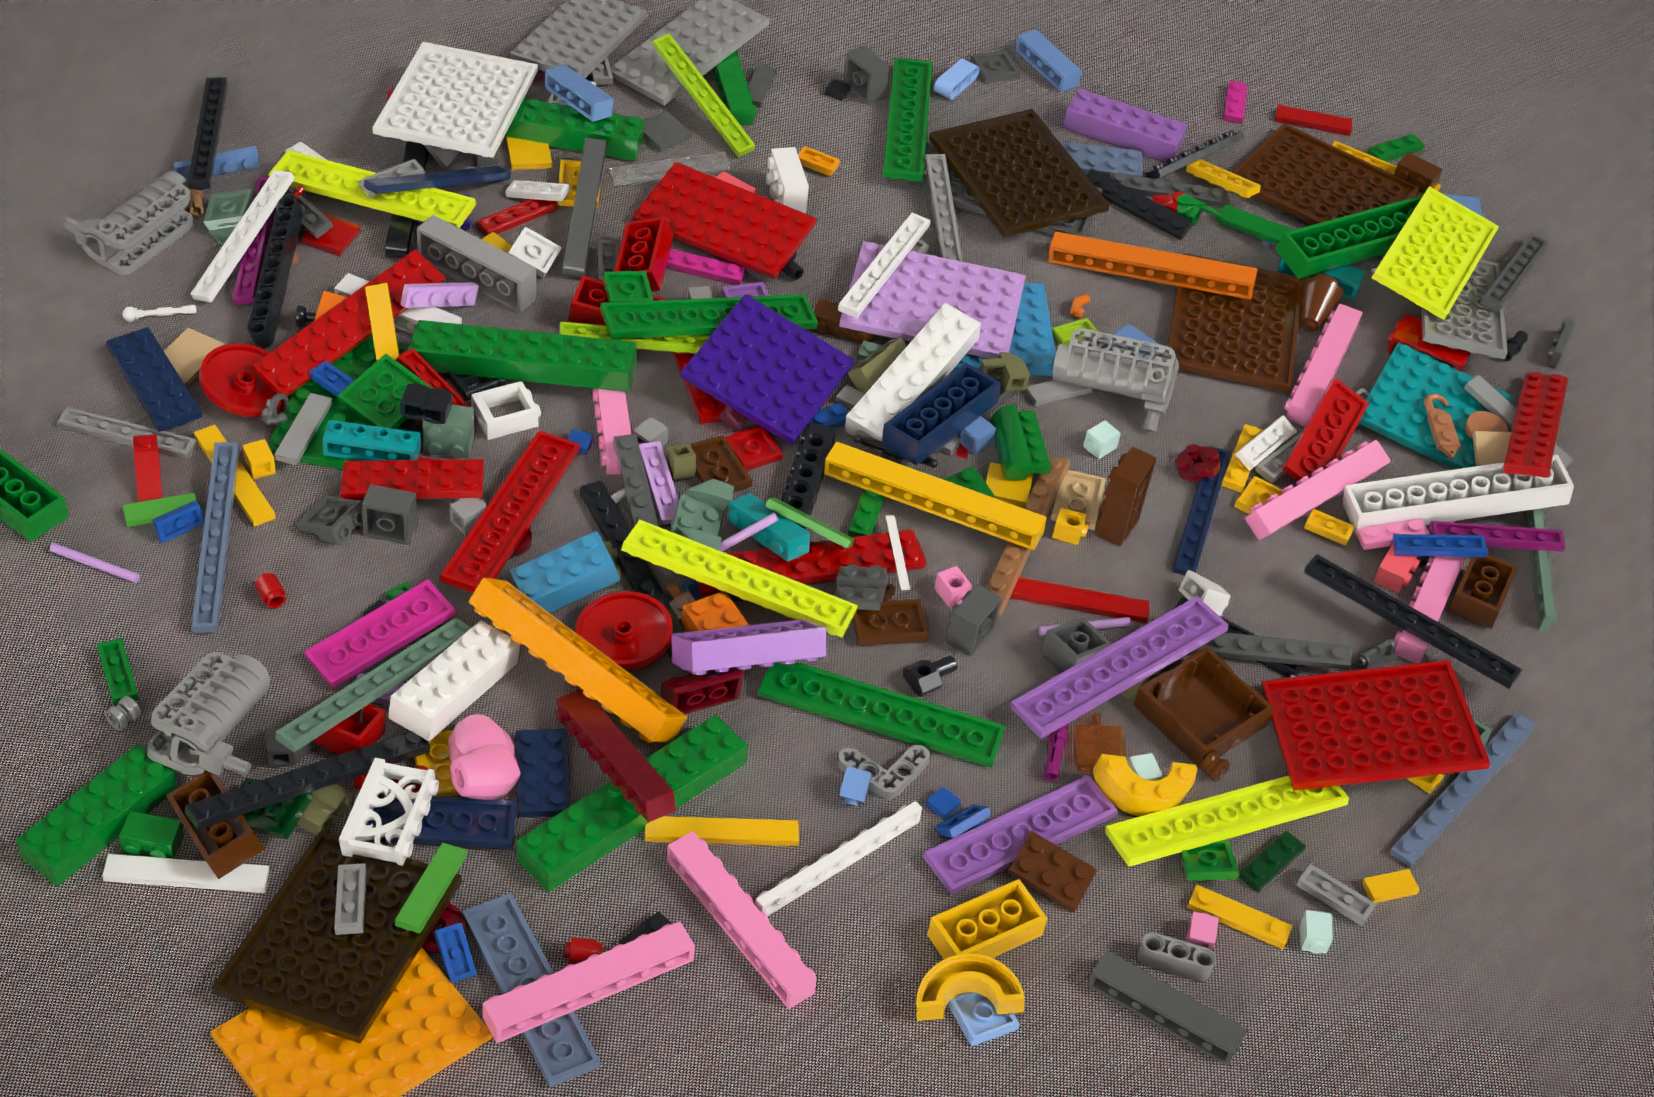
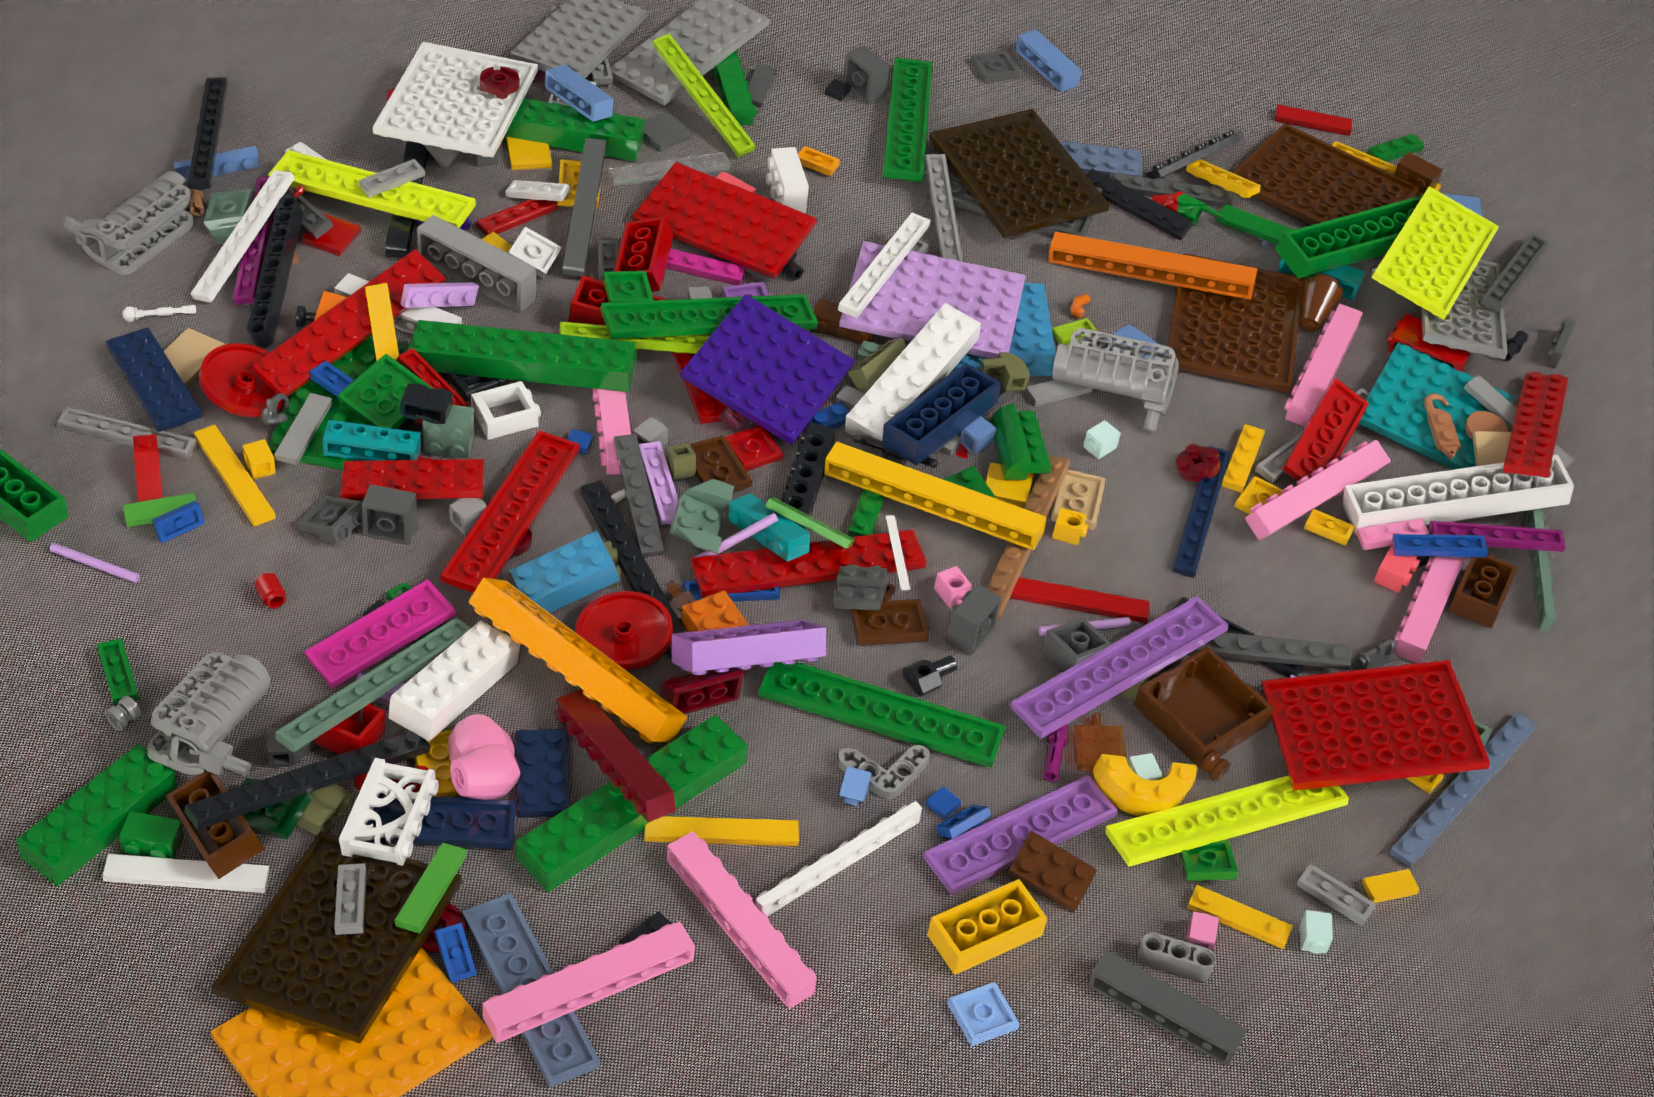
sand blue plate [191,442,240,633] -> none
dark blue tile [364,166,511,194] -> none
red brick [564,937,604,964] -> none
neon yellow plate [621,519,858,638] -> none
yellow brick [916,954,1025,1021] -> none
light blue beam [934,58,980,100] -> none
medium lavender brick [1063,89,1188,163] -> none
reddish brown brick [1096,446,1157,547] -> none
white slope [1179,570,1231,616] -> none
dark pink plate [1223,81,1248,124] -> none
white tile [1235,415,1297,471] -> none
dark green plate [1239,831,1306,893] -> none
black plate [1303,554,1523,689] -> none
none -> dark red plate [480,66,520,99]

